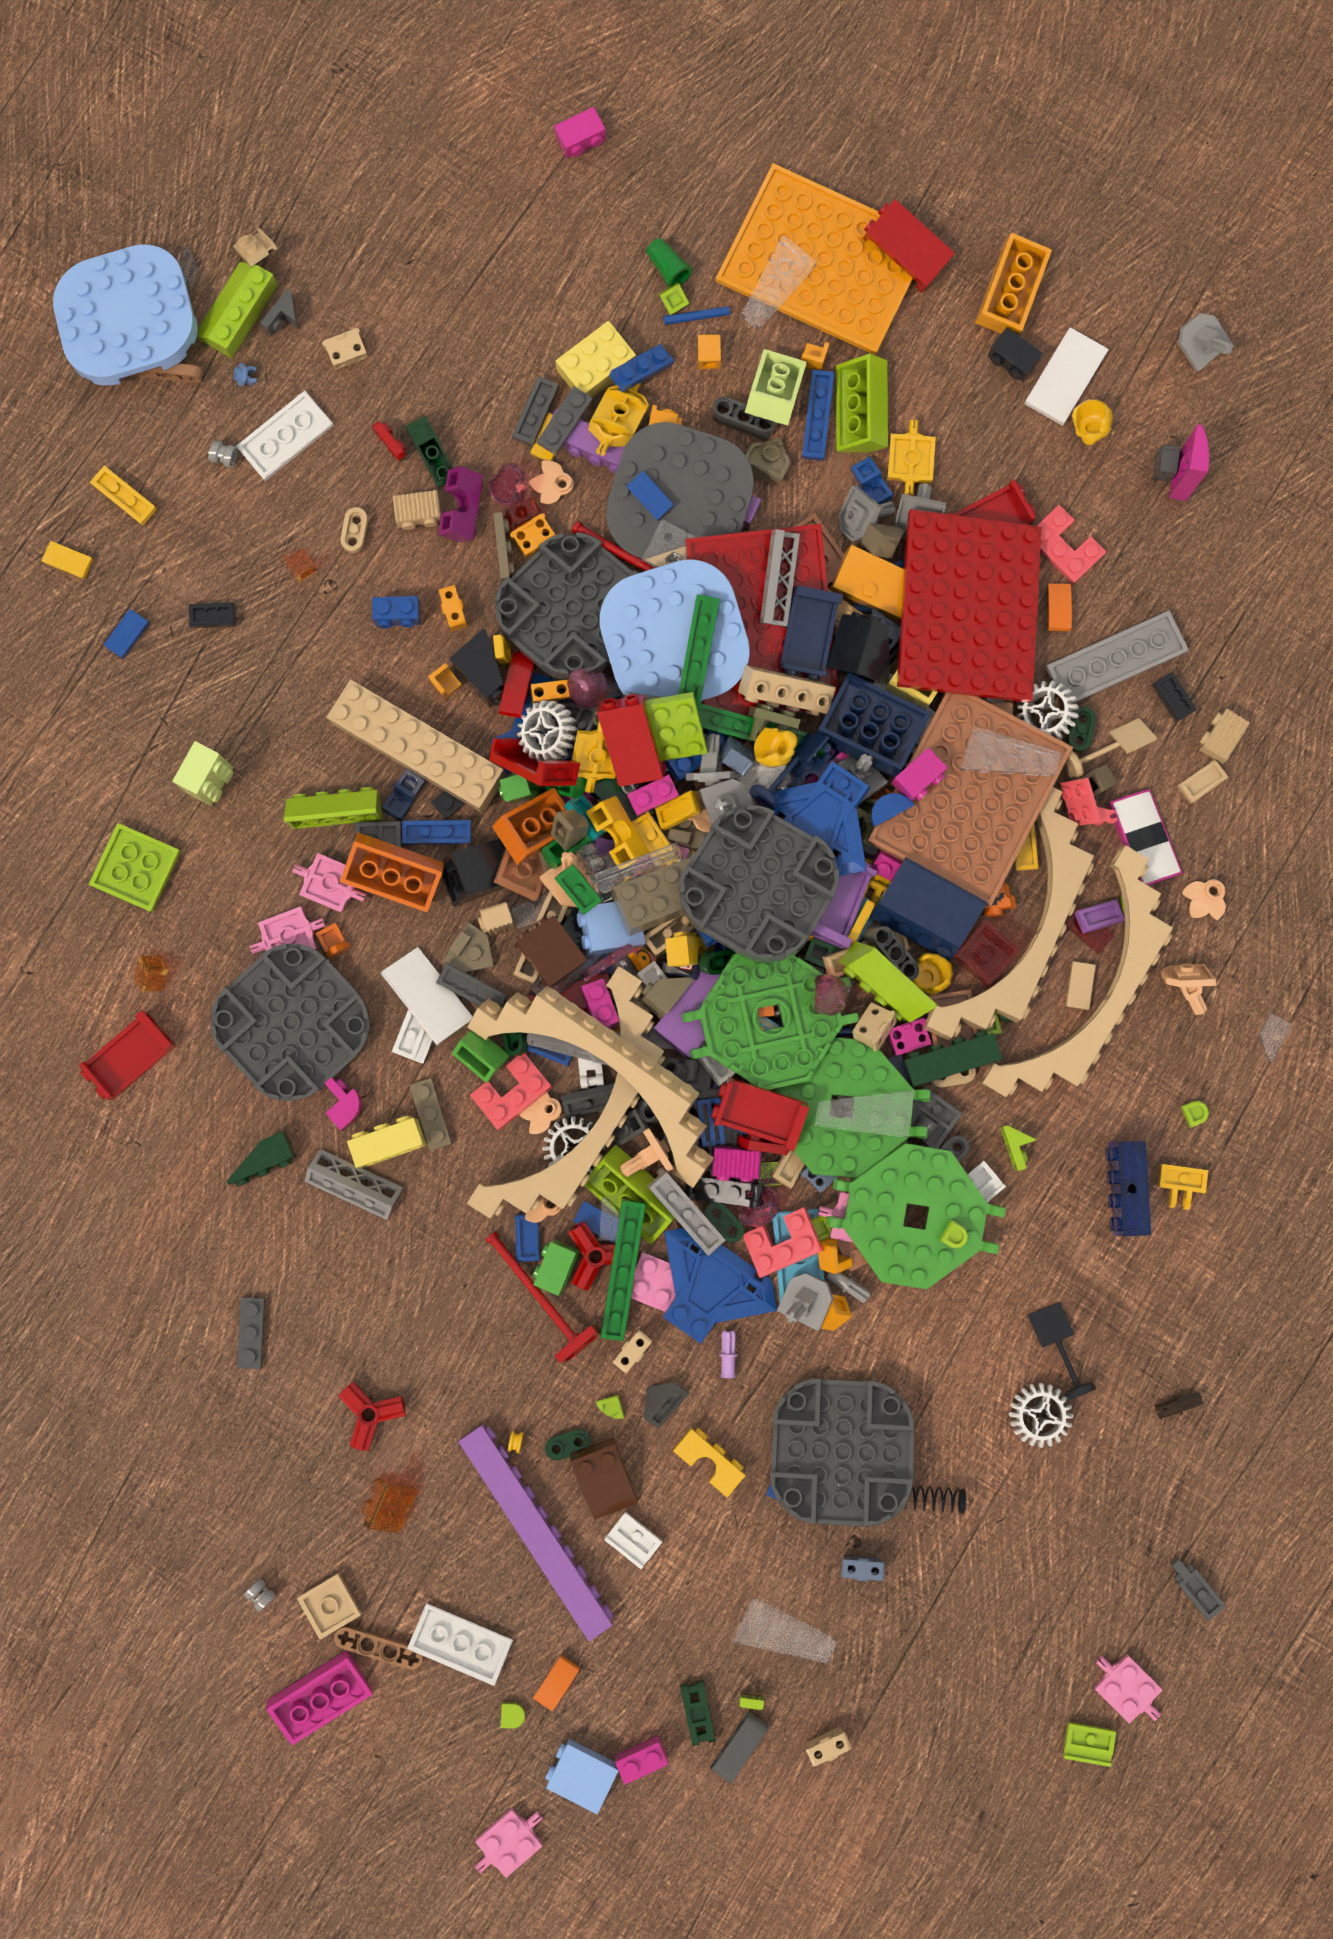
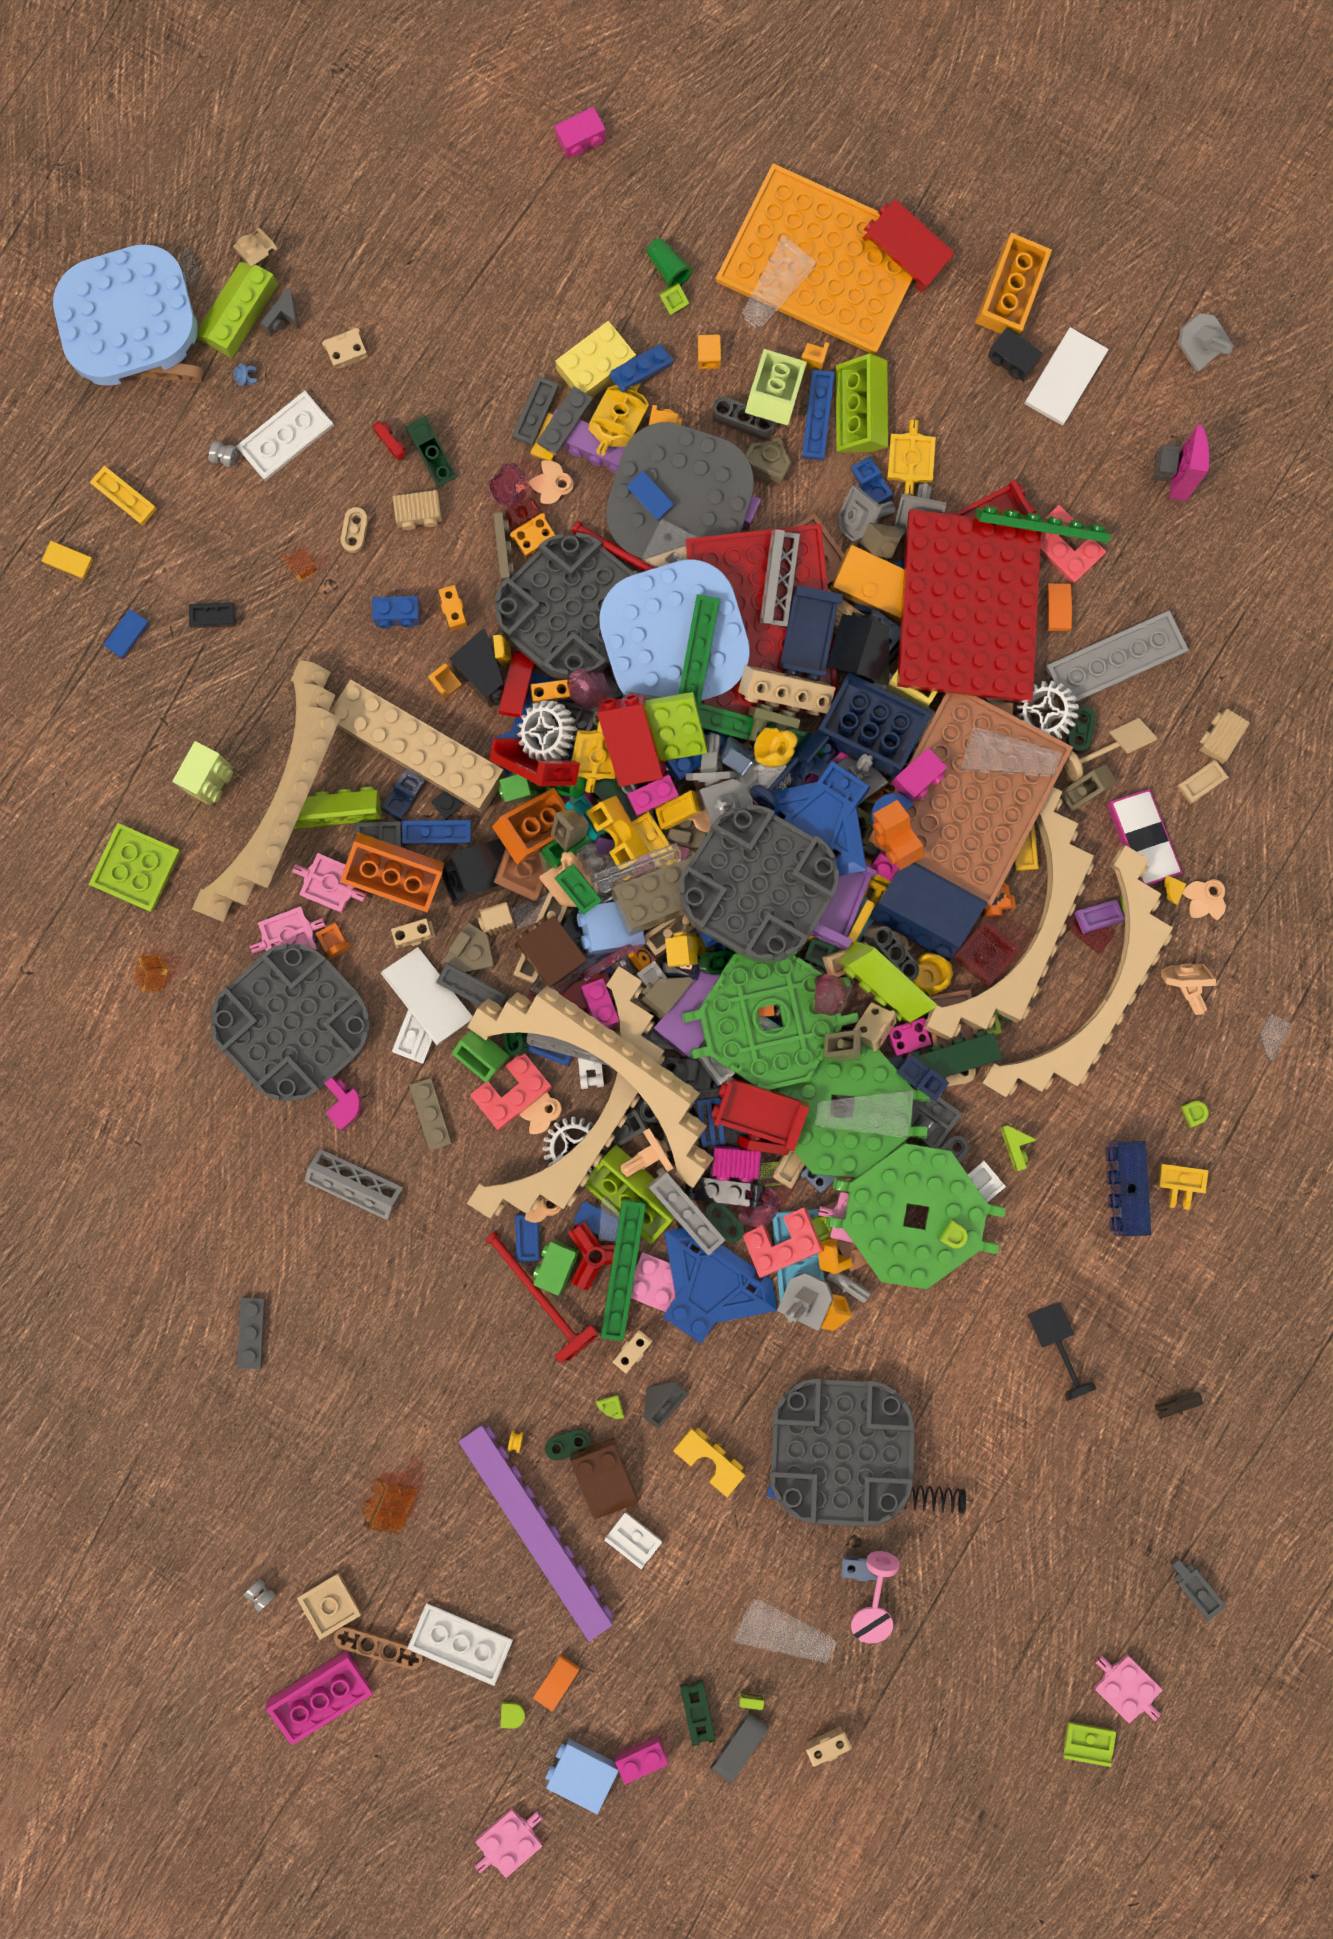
red panel [79,1010,176,1100] -> none
dark green slope [227,1131,297,1187] -> none
red piece [338,1381,406,1451] -> none
light yellow brick [347,1115,428,1168] -> none
magenta arch [438,466,483,543] -> none
dark grey plate [561,1083,615,1118] -> none
blue bar [663,306,730,325] -> none
lavender axle [719,1331,738,1378] -> none
white gear [1009,1383,1073,1448] -> none
coral plate [1059,778,1118,826] -> none
tan tile [1065,961,1096,1011] -> none
yellow hair [1072,399,1113,445] -> none
black plate [1152,672,1197,723] -> none
none -> tan arch [192,660,340,922]
none -> tan piece [391,919,436,949]
none -> dark tan slope [824,1030,861,1062]
none -> bright pink piece [851,1551,900,1643]
none -> orange brick [872,800,924,870]
none -> dark blue slope [896,1054,949,1101]
none -> green plate [975,505,1111,543]
none -> yellow tile [1164,876,1186,905]

